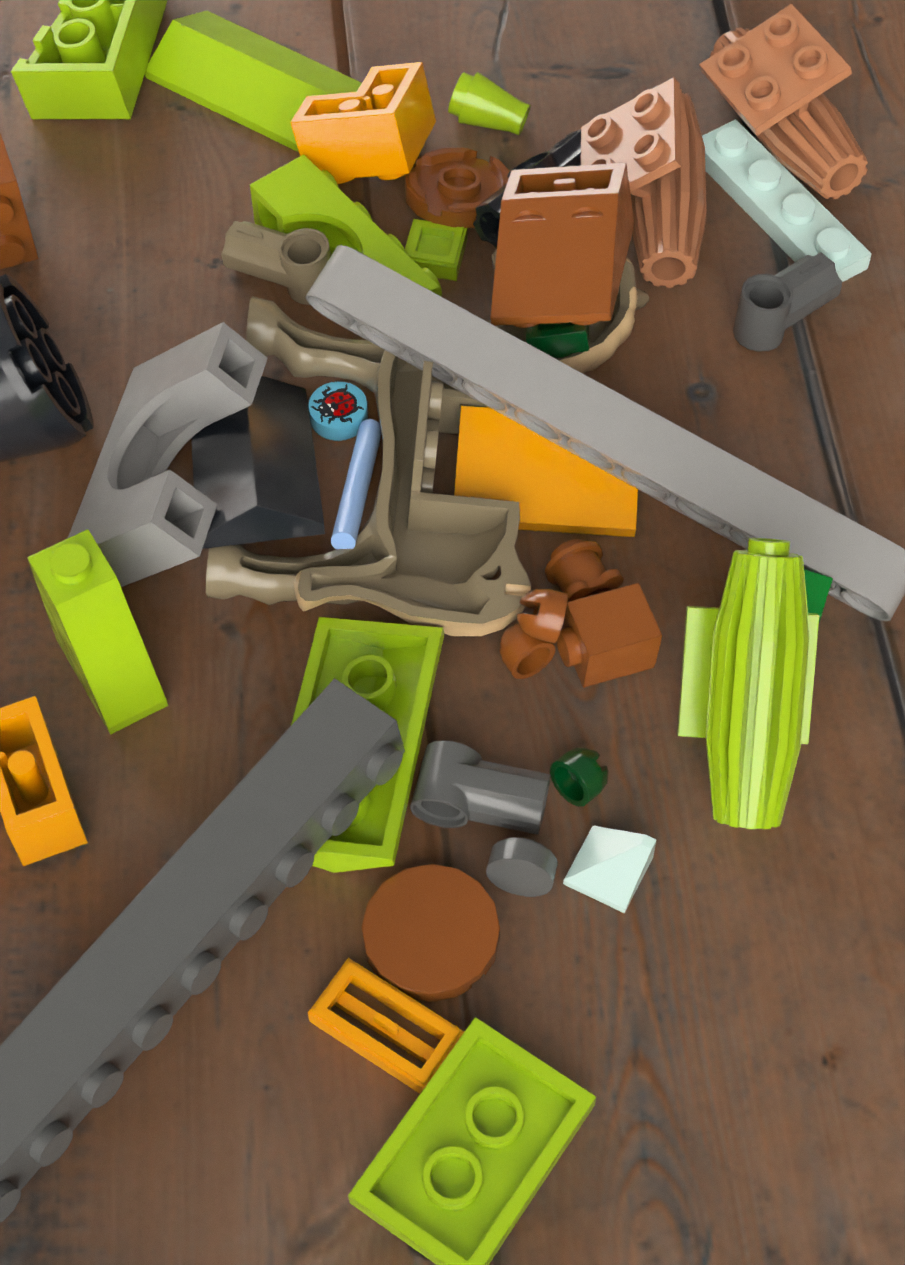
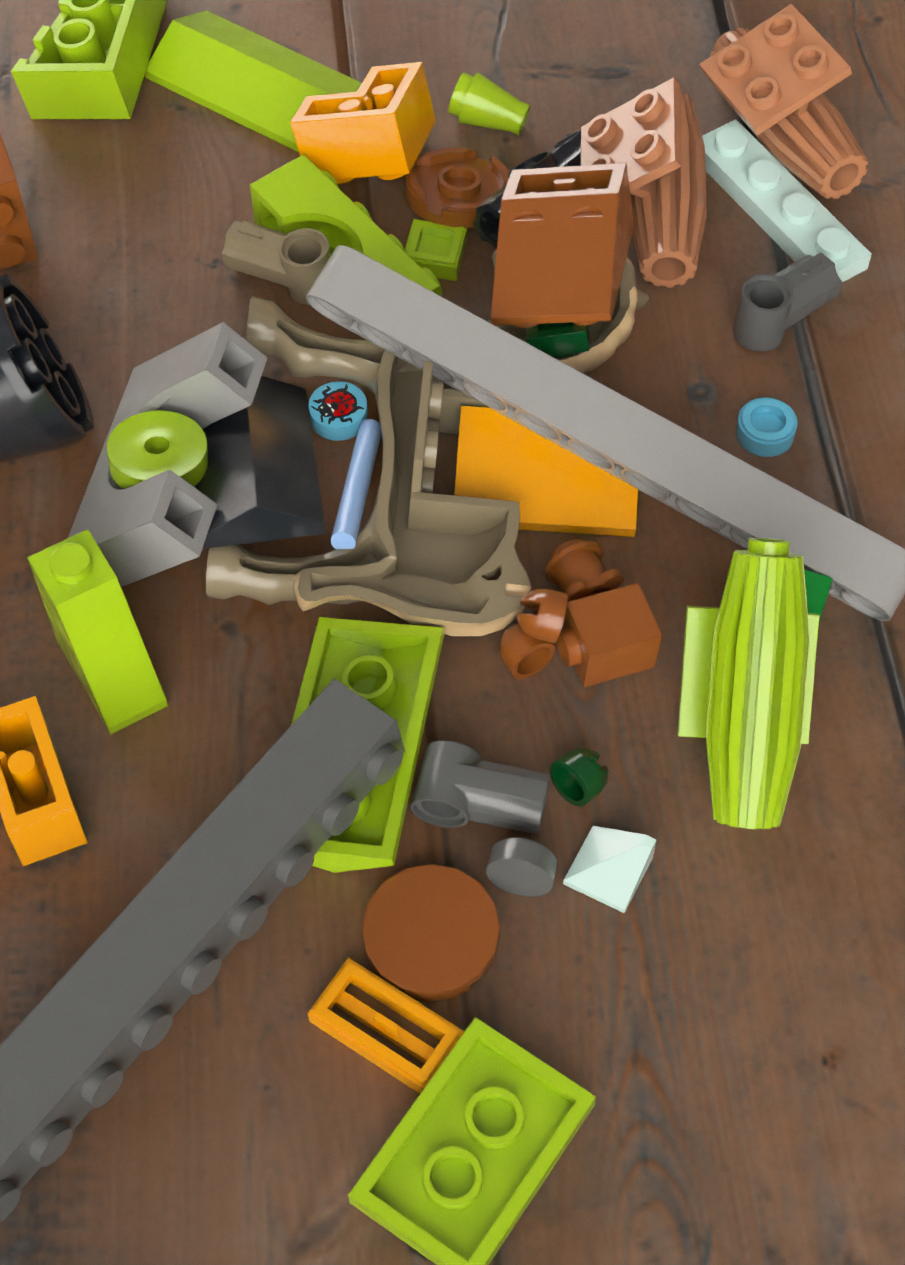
none -> lime piece [107,410,208,489]
none -> medium azure tile [736,397,798,457]

